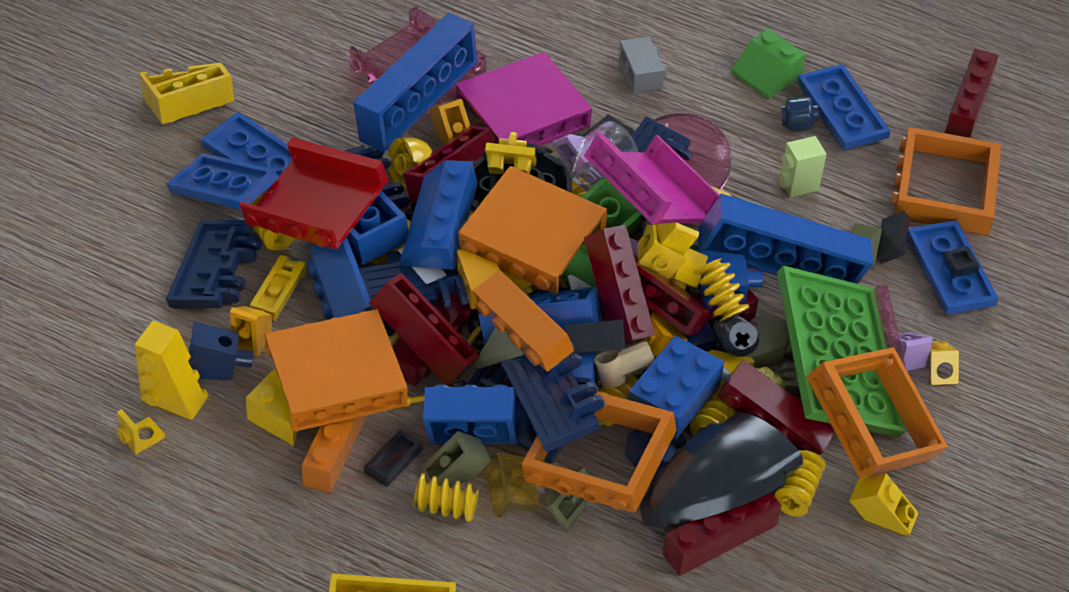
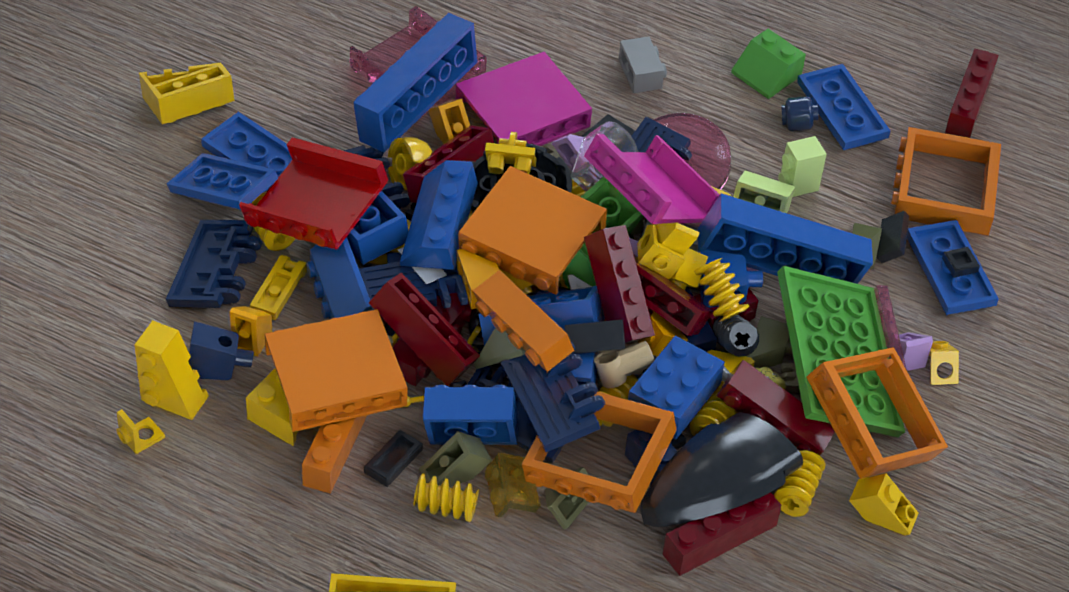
none -> yellowish green brick [733,171,795,213]

